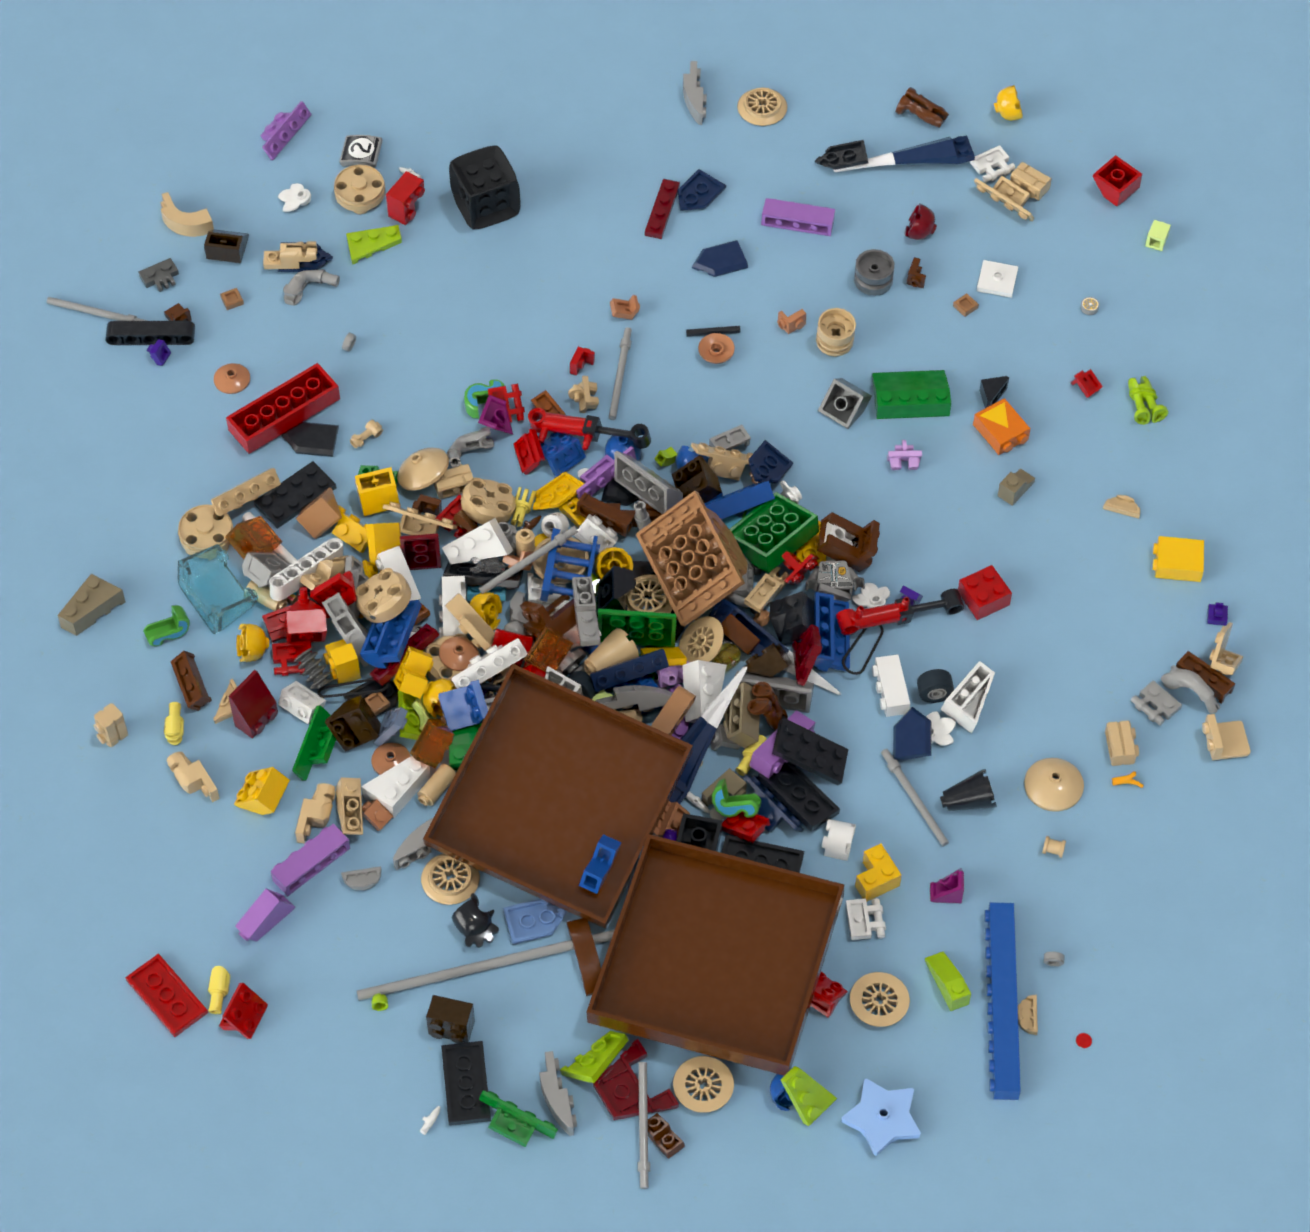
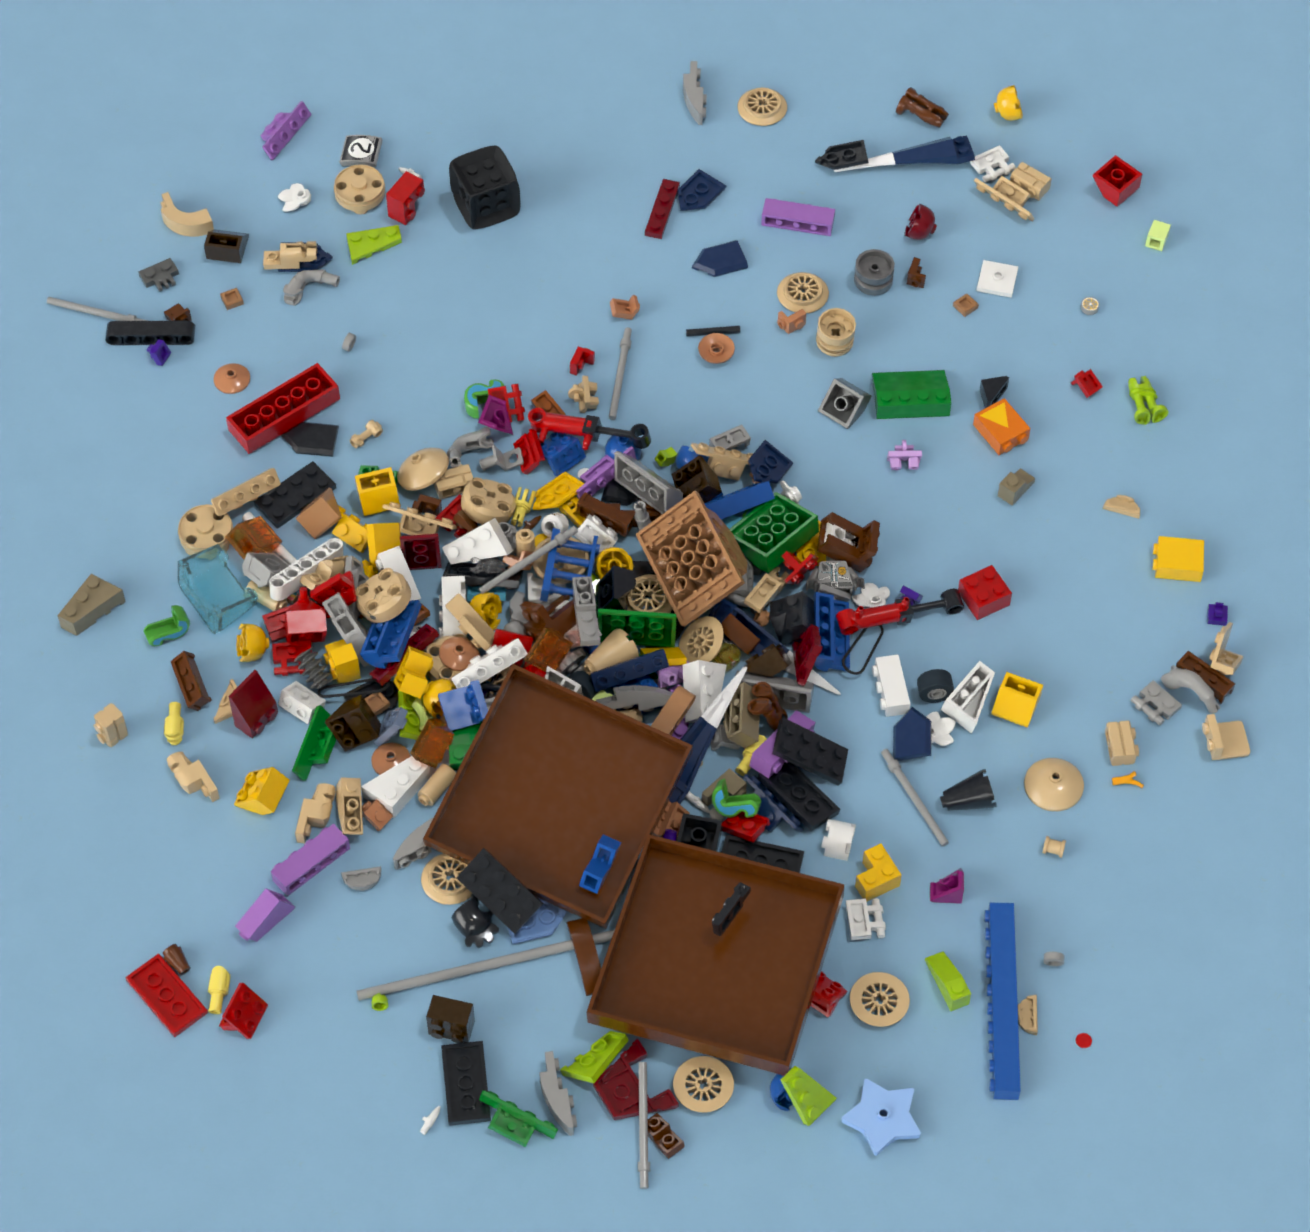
none -> reddish brown cone [163,944,191,975]
none -> black plate [457,848,544,934]
none -> light grey bracket [479,445,524,471]
none -> black hinge [712,882,751,936]
none -> tan piece [777,272,829,313]
none -> yellow slope [991,672,1043,728]

